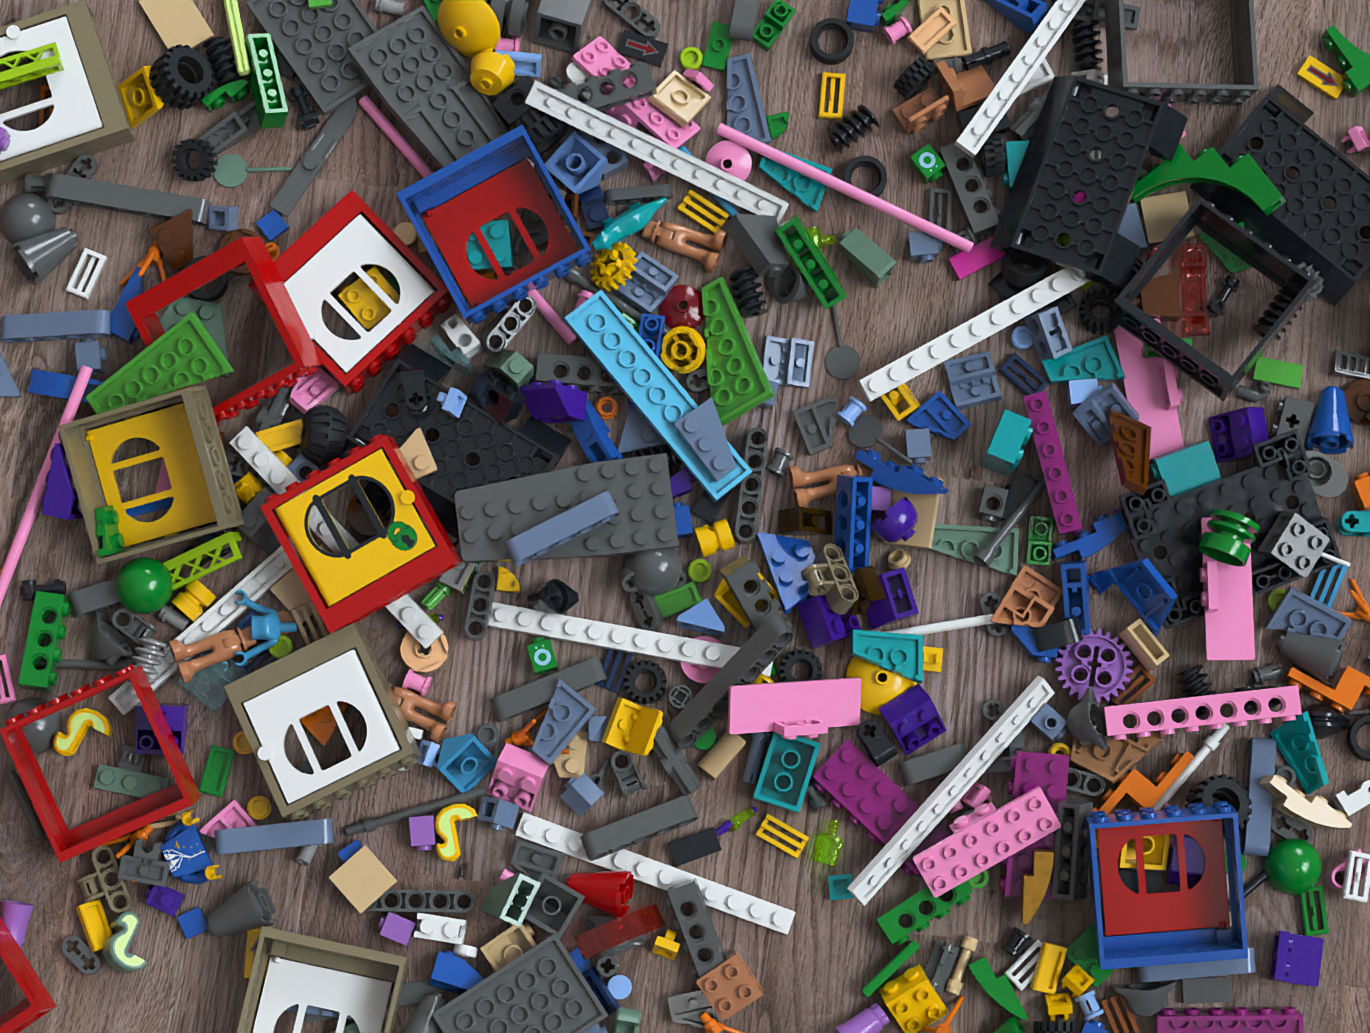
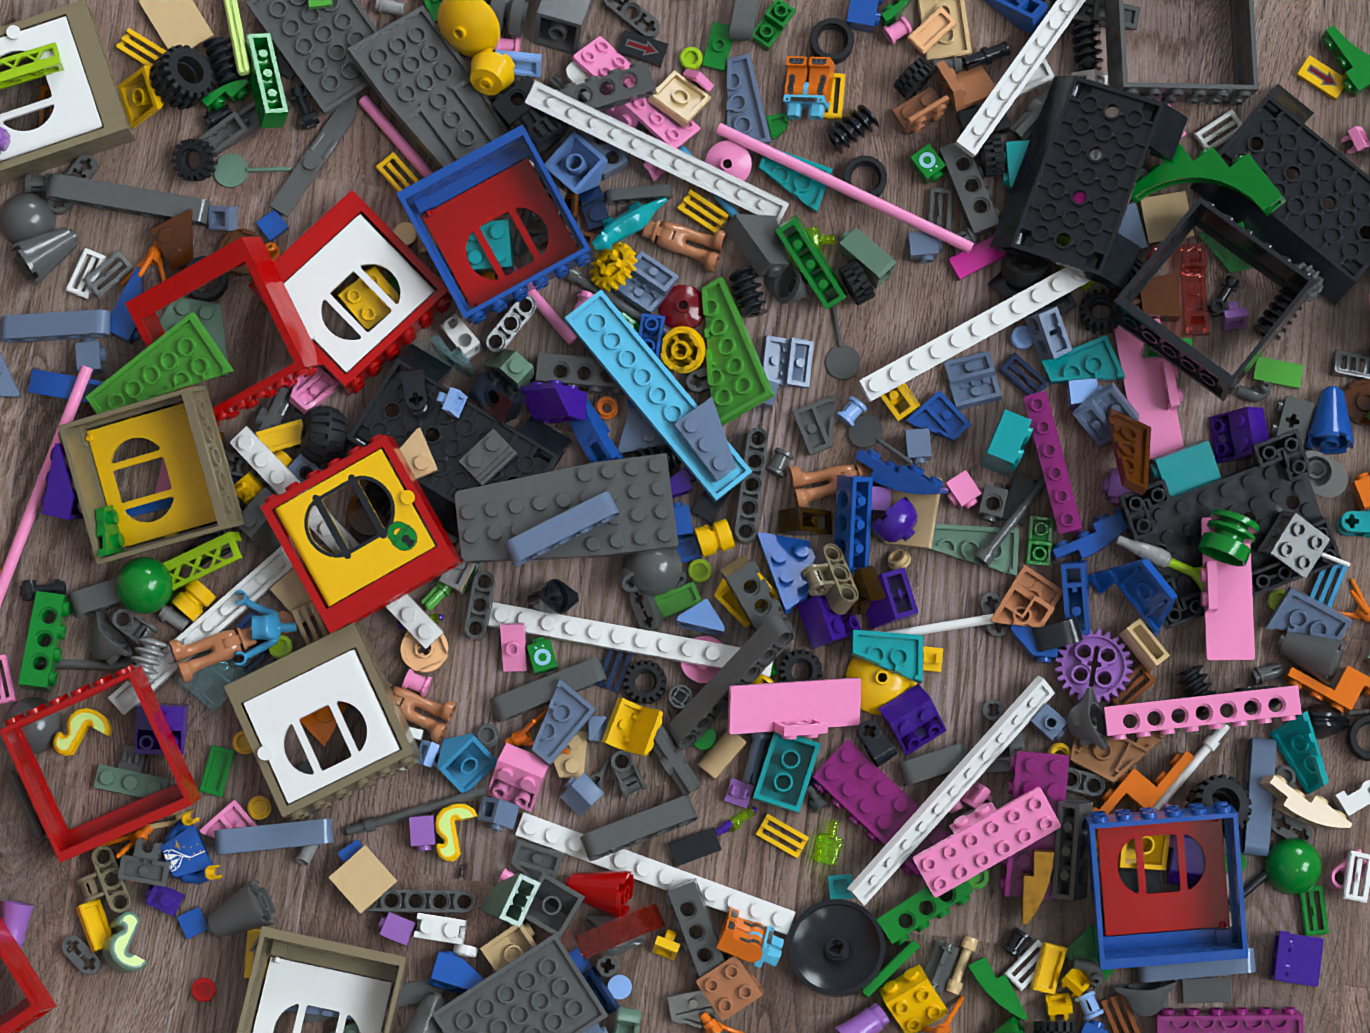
yellow tile [496,566,520,593] -> none
none -> dark grey tile [82,250,134,298]
none -> yellow tile [116,28,166,66]
none -> red tile [191,978,217,1002]
none -> black pin [203,104,233,129]
none -> yellow tile [376,152,419,192]
none -> dark grey plate [459,428,518,486]
none -> bright pink plate [500,623,528,672]
none -> blue tile [675,535,701,564]
none -> orange hips [716,907,784,968]
none -> medium lavender tile [724,778,754,809]
none -> hips [783,56,835,120]
none -> black dish [788,899,885,997]
none -> black tyre [838,260,875,306]
none -> bright pink brick [944,470,982,510]
none -> dark grey arm [1072,957,1104,986]
none -> medium lavender brick [1102,468,1130,505]
none -> light grey piece [1115,535,1203,592]
none -> white tile [1193,109,1242,149]
none -> medium lavender tile [1221,301,1249,331]

